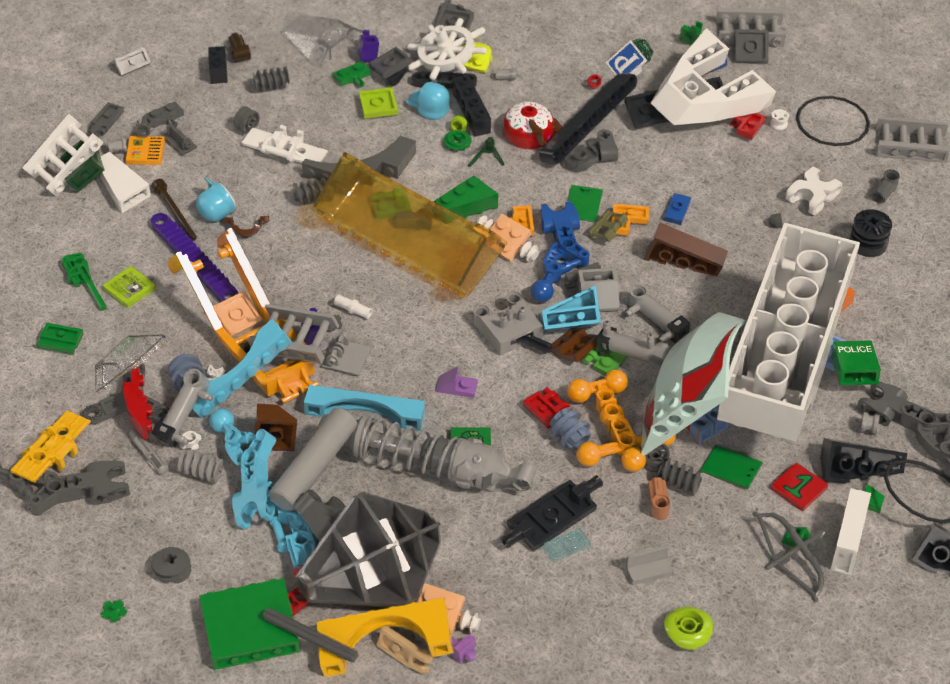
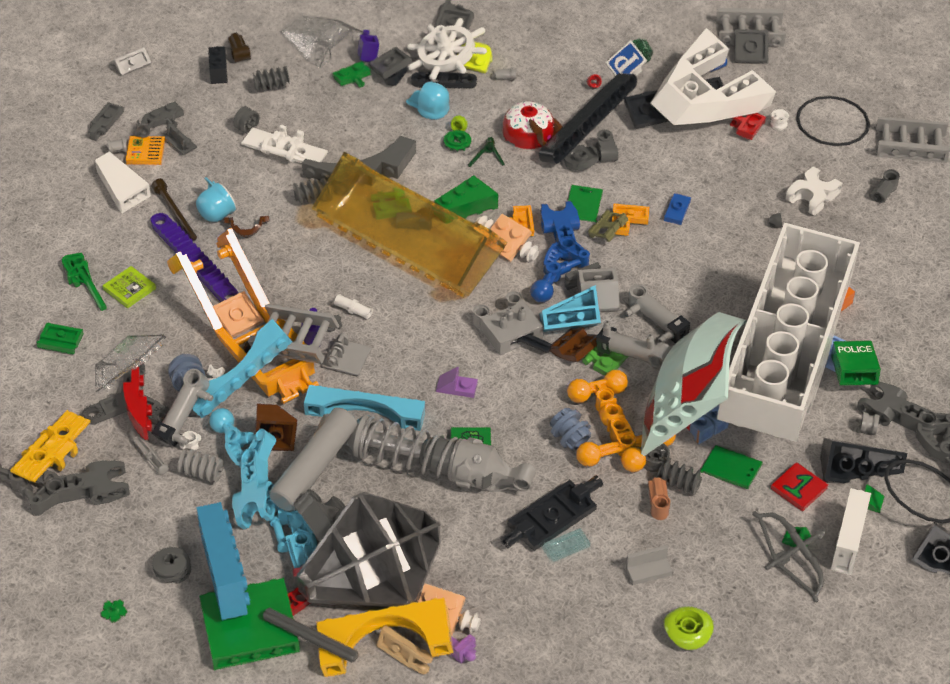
white fence [23,114,104,196] -> none
dark green panel [60,140,105,192] -> none
lime plate [359,87,398,119] -> none
black brick [452,75,491,137] -> none
red plate [523,387,572,429] -> none
reddish brown wedge [643,223,728,277] -> none
green plate [679,21,703,46] -> none
black wheel [849,209,892,257] -> none
none -> dark azure brick [196,502,250,620]

